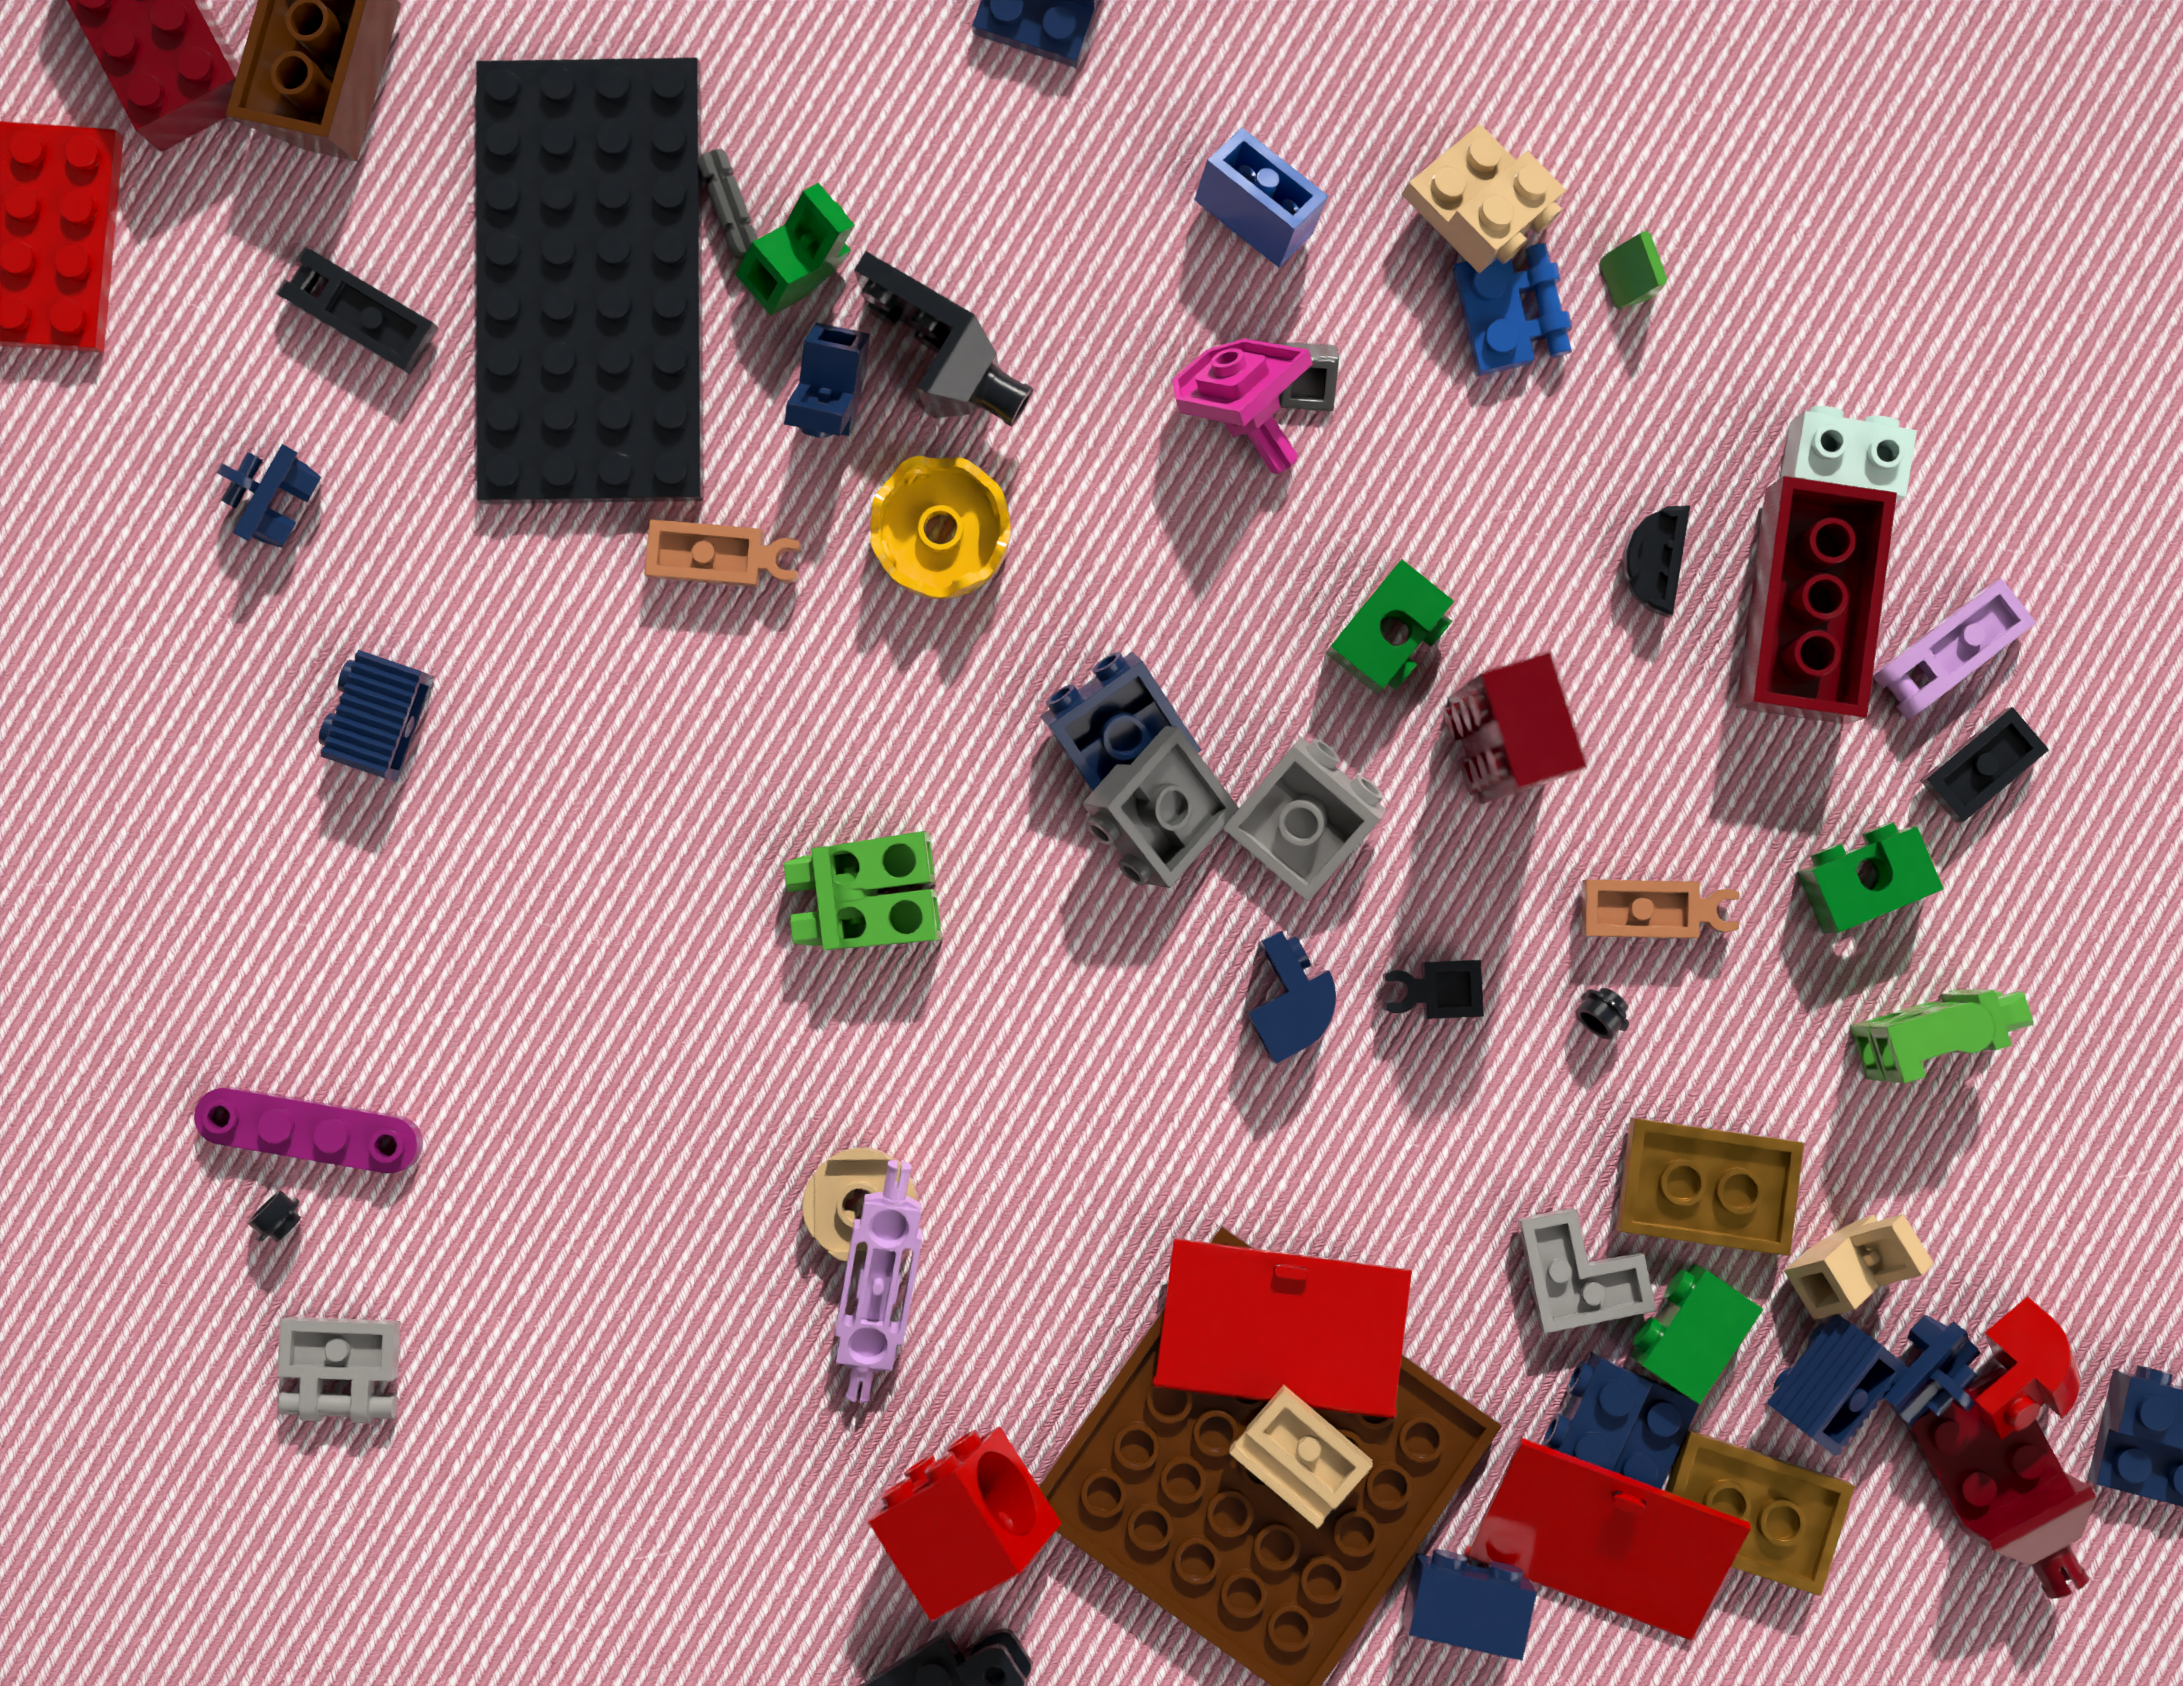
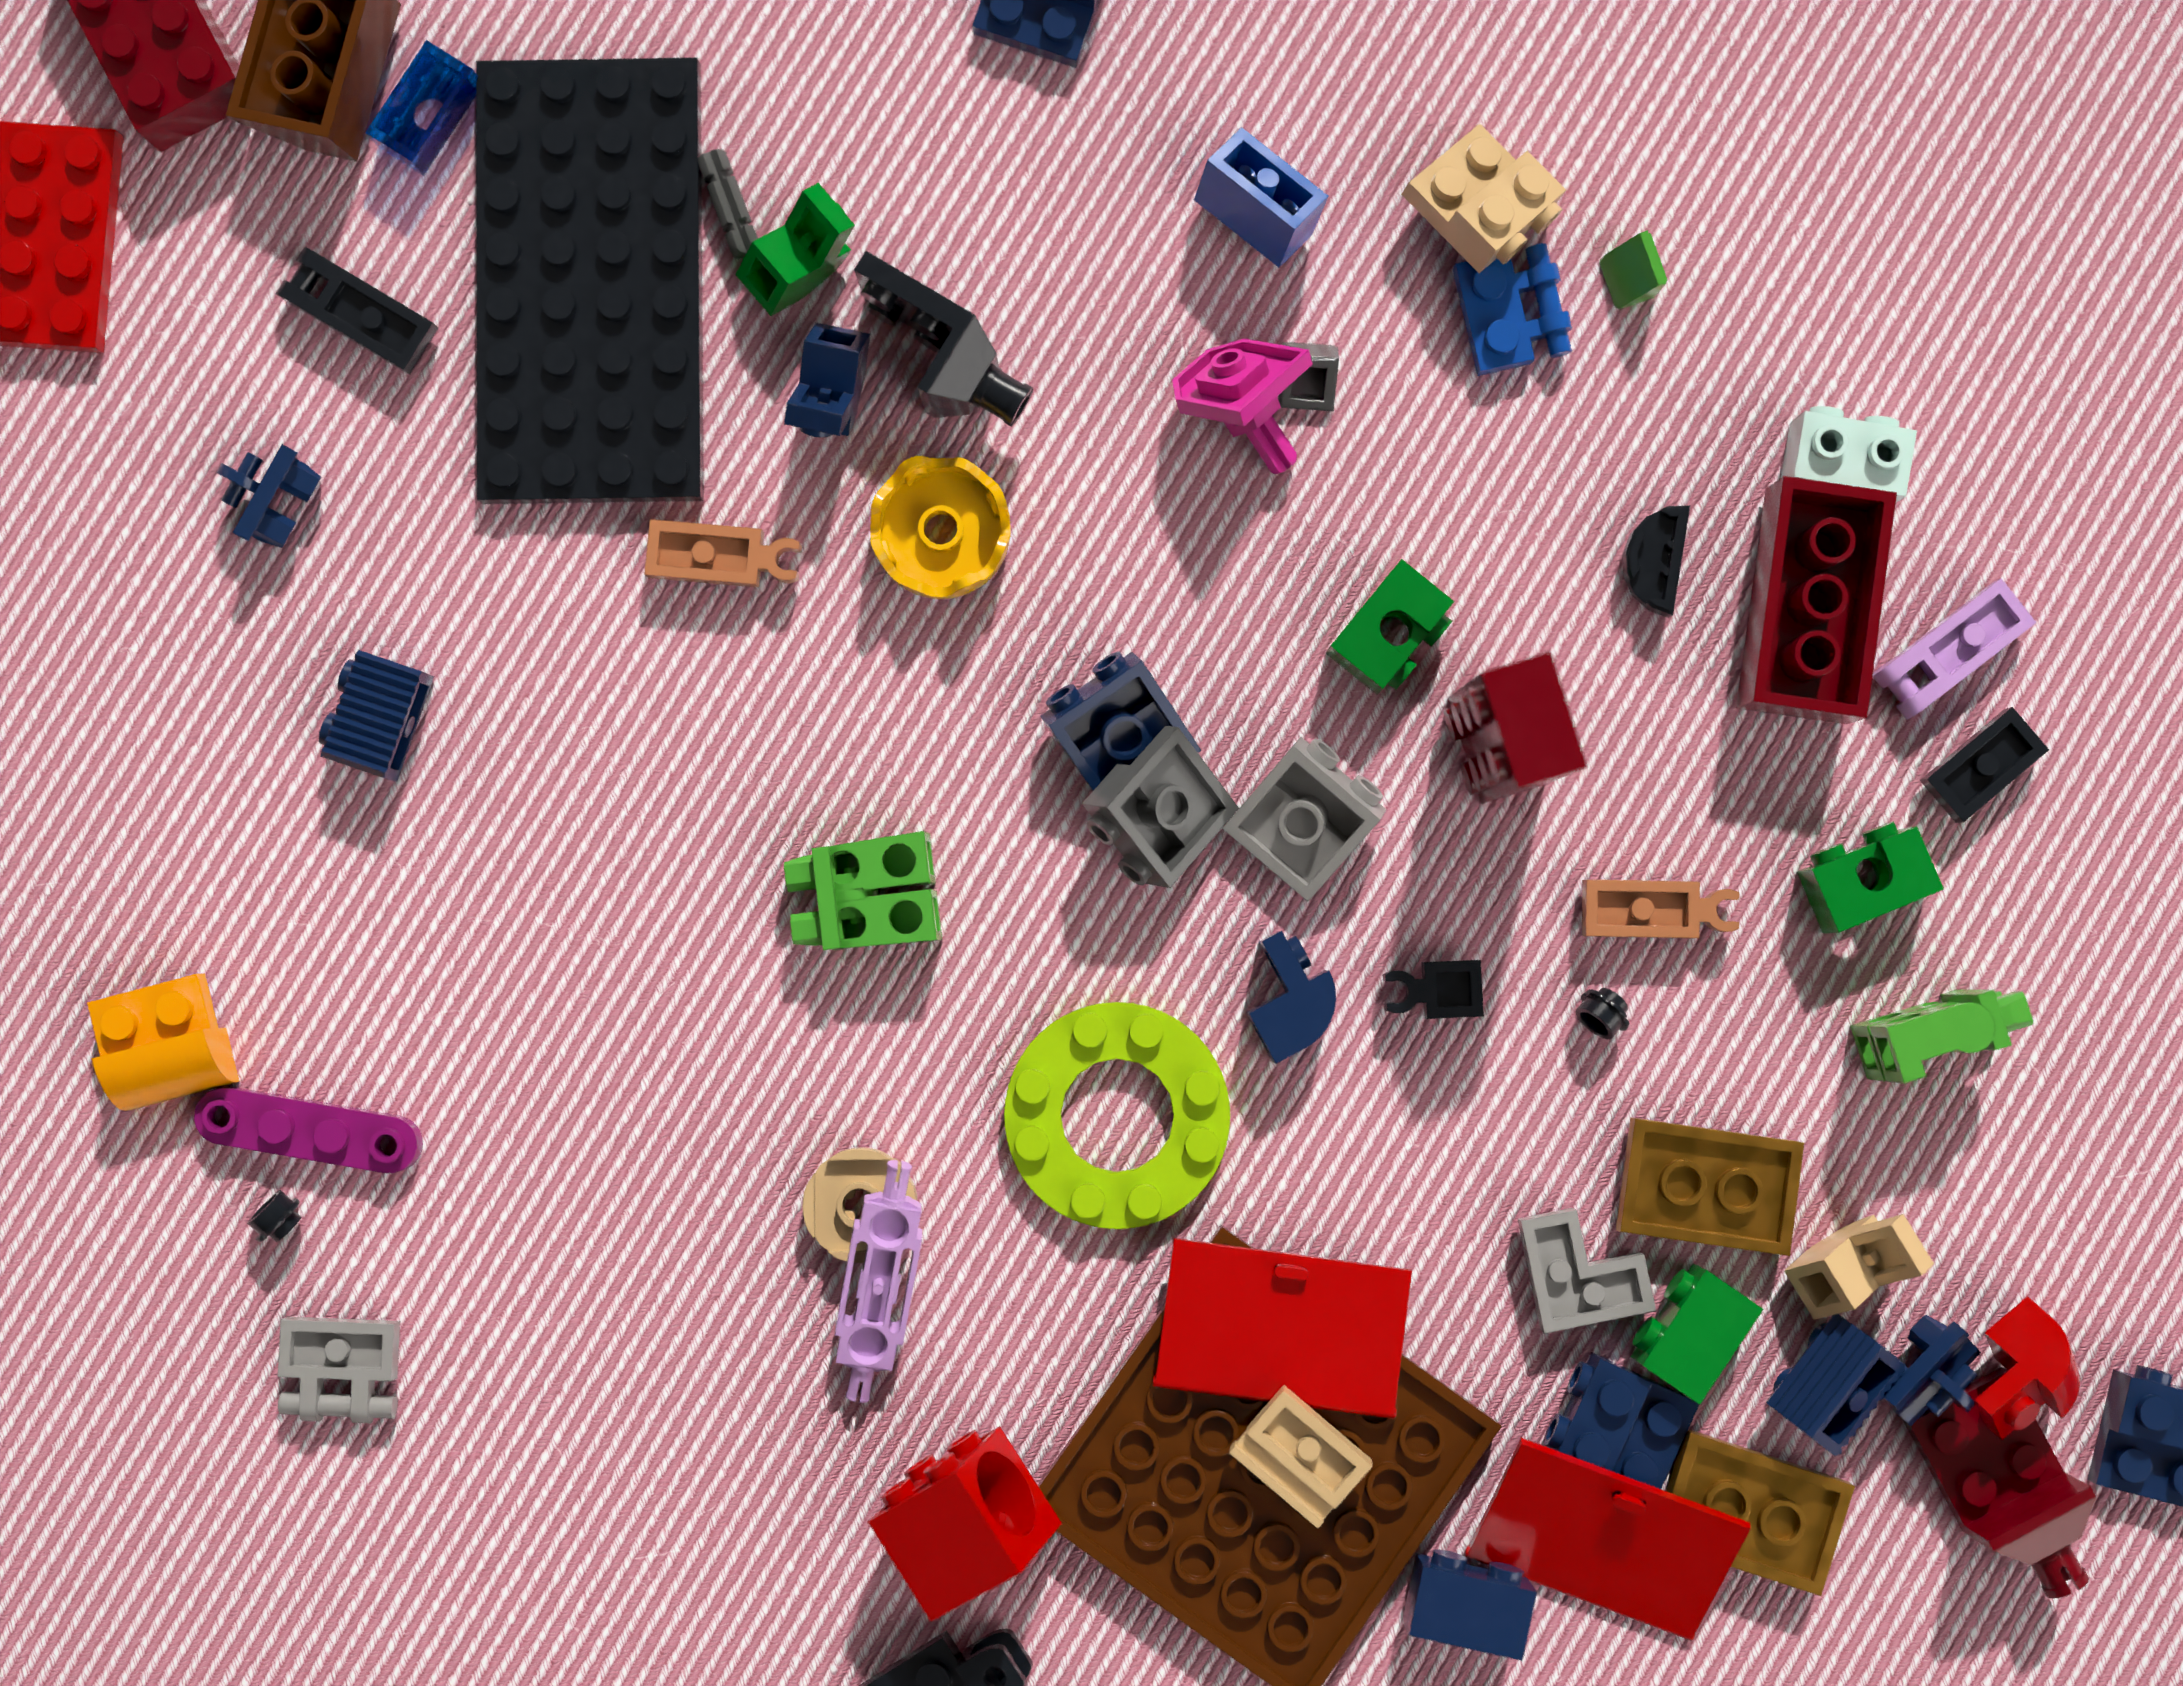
none -> light orange brick [87,973,240,1111]
none -> clear blue piece [365,40,478,176]
none -> lime plate [1004,1002,1230,1229]

